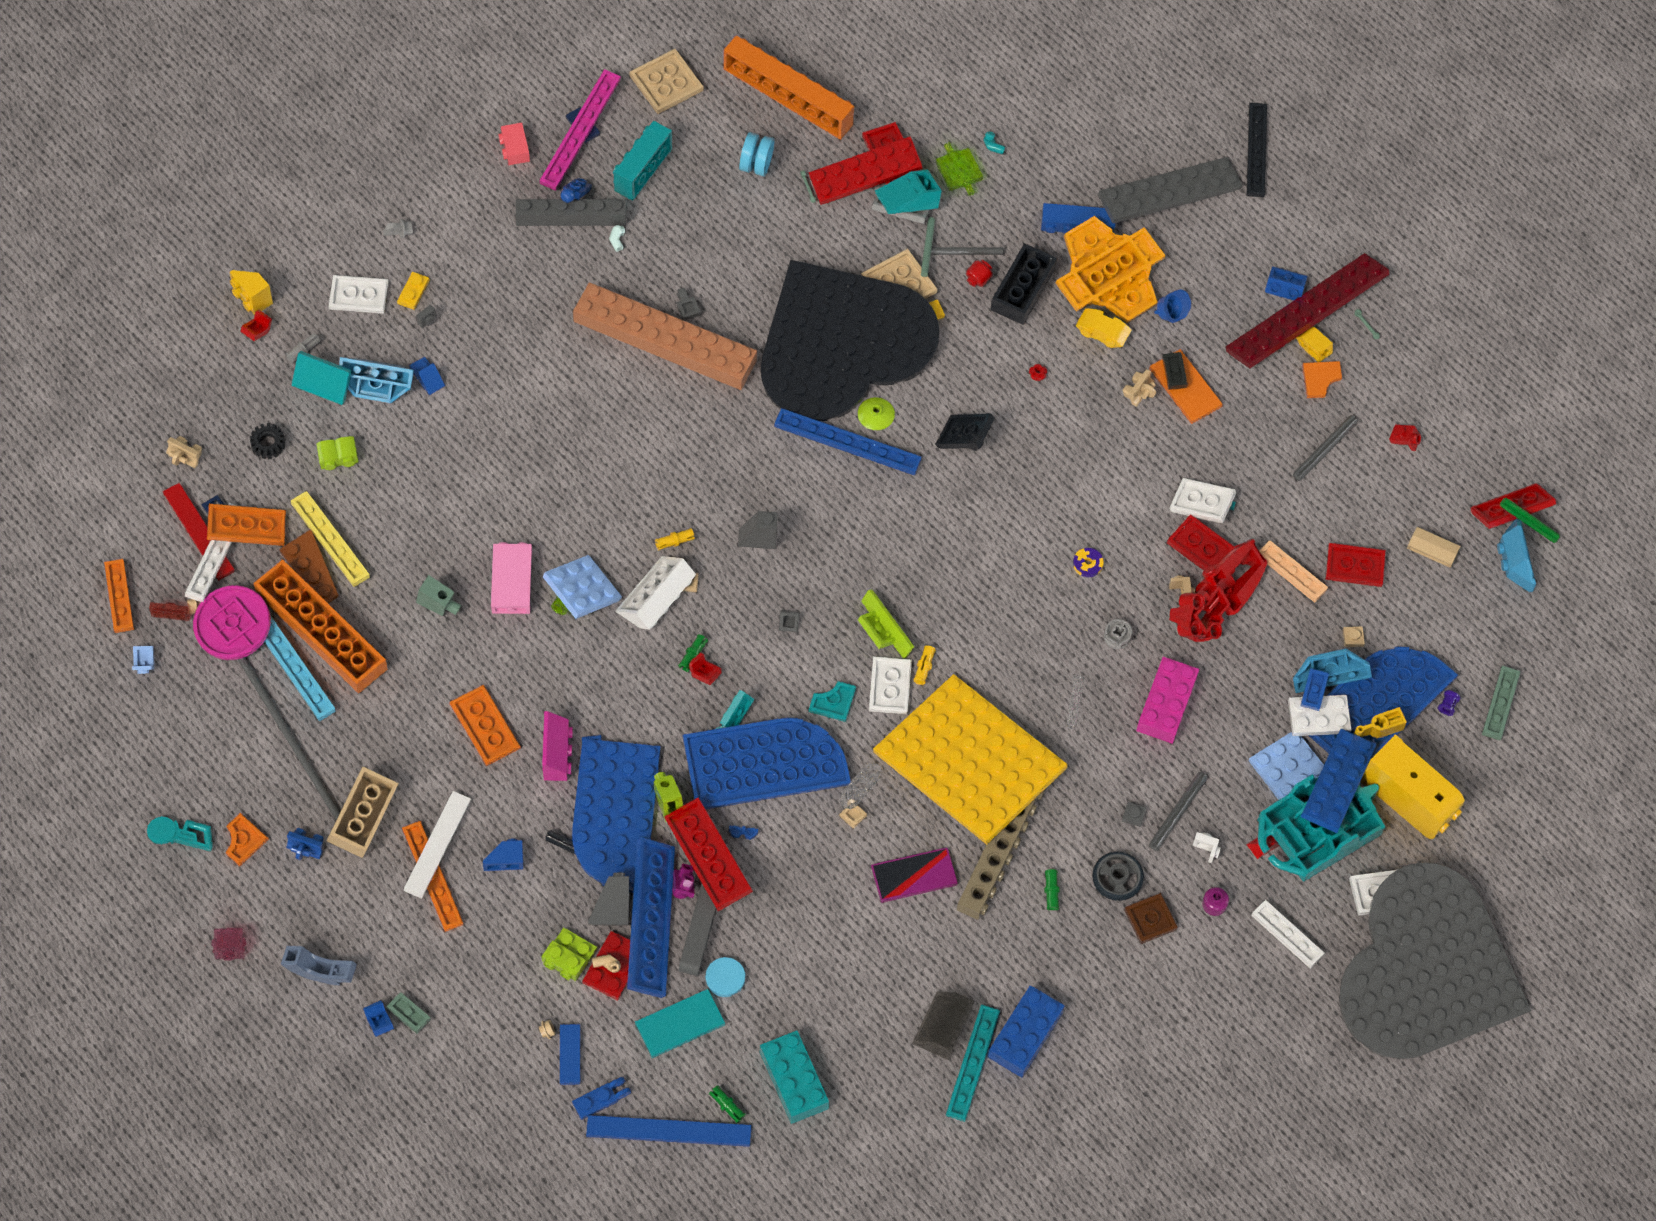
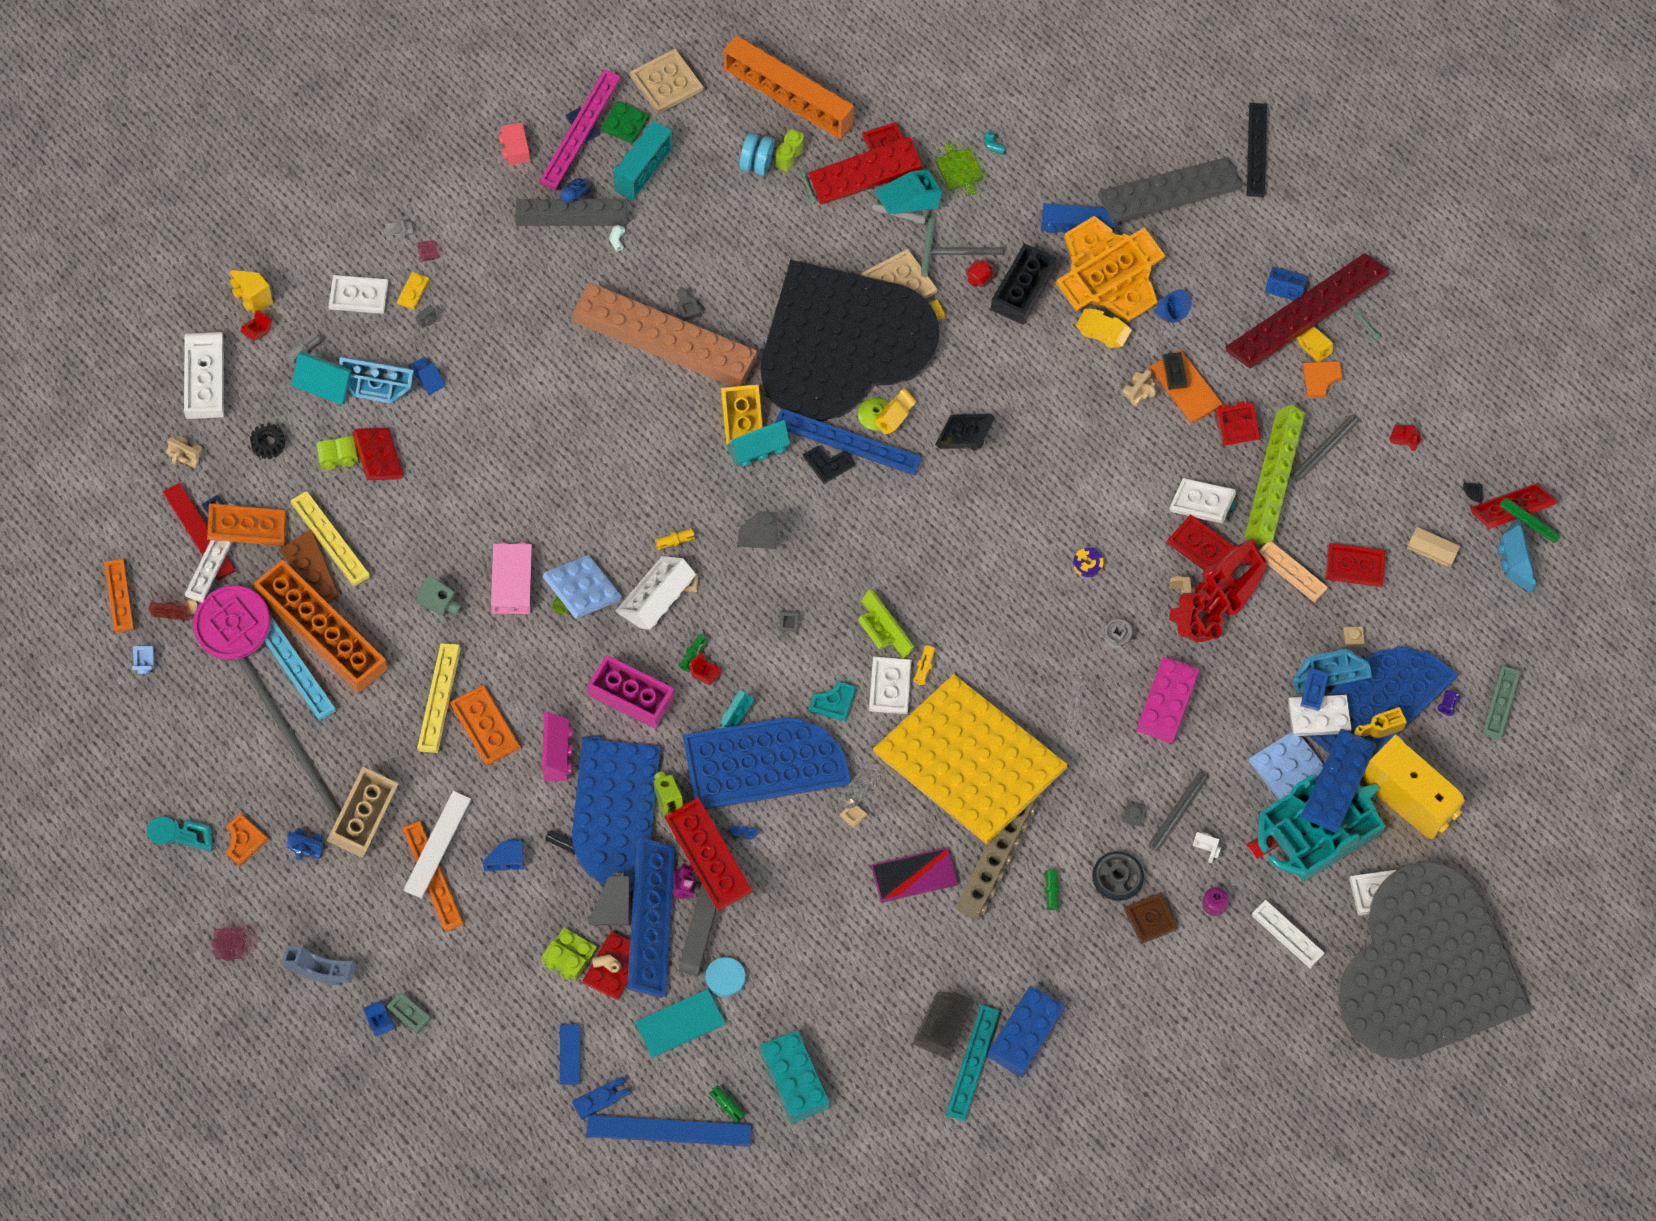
tan plate [539,1020,556,1039] -> none
red plate [1029,364,1047,381] -> none
none -> white hinge [184,332,224,419]
none -> red plate [352,428,404,480]
none -> clear pink plate [417,240,438,262]
none -> light yellow plate [417,644,461,753]
none -> dark pink brick [587,655,675,729]
none -> green plate [601,101,649,144]
none -> yellow slope [720,385,763,444]
none -> teal slope [727,420,790,468]
none -> lime brick [775,129,804,172]
none -> black tile [803,446,855,484]
none -> yellow piece [874,388,916,435]
none -> red plate [1214,400,1261,446]
none -> lime brick [1244,404,1305,546]
none -> black tile [1463,483,1483,503]

